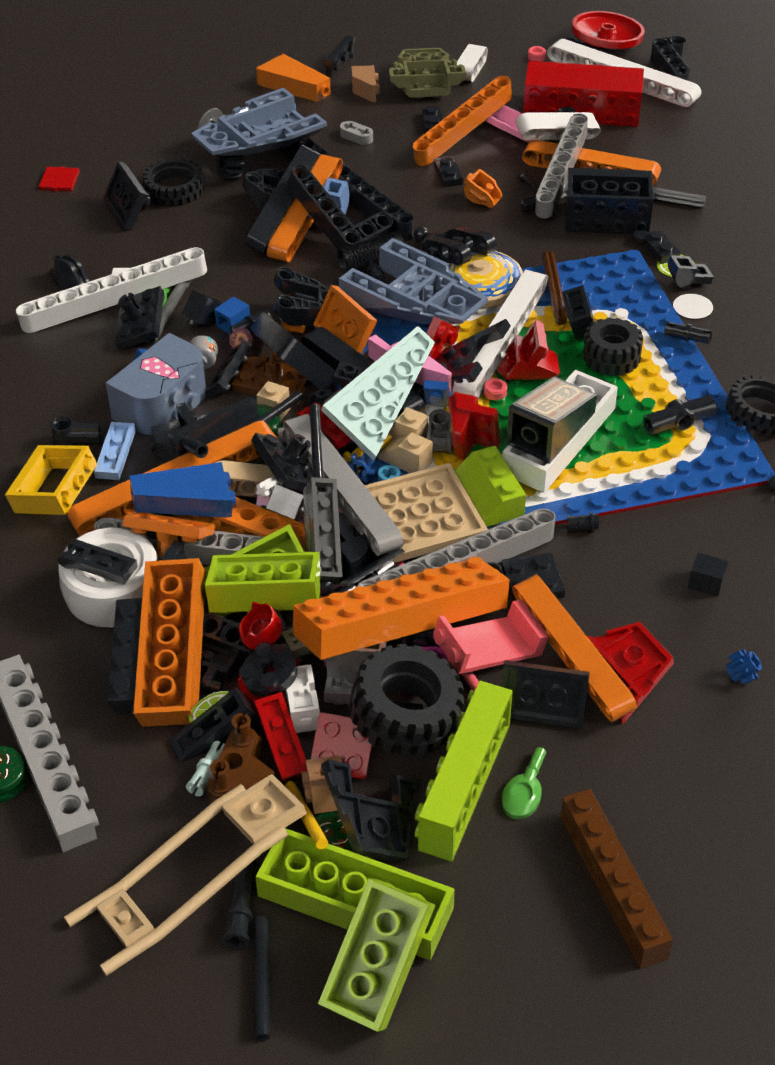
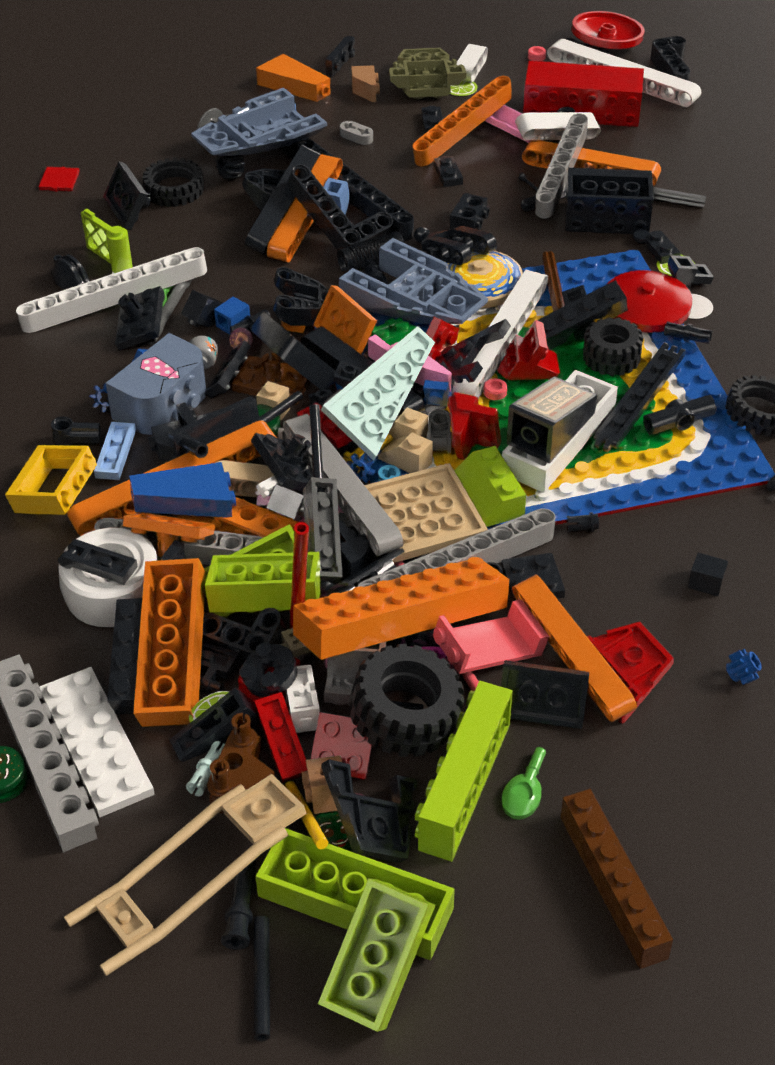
red hair [239,602,283,650] -> none
orange hand [463,168,502,208] -> none
none -> white plate [40,667,155,818]
none -> lime piece [81,209,133,273]
none -> blue gear [89,383,110,412]
none -> red piece [290,522,309,629]
none -> green plate [369,317,416,346]
none -> lime sticker [450,80,478,96]
none -> black brick [450,193,490,230]
none -> black arch [537,280,628,350]
none -> black hinge [594,342,686,452]
none -> red dish [607,270,692,332]

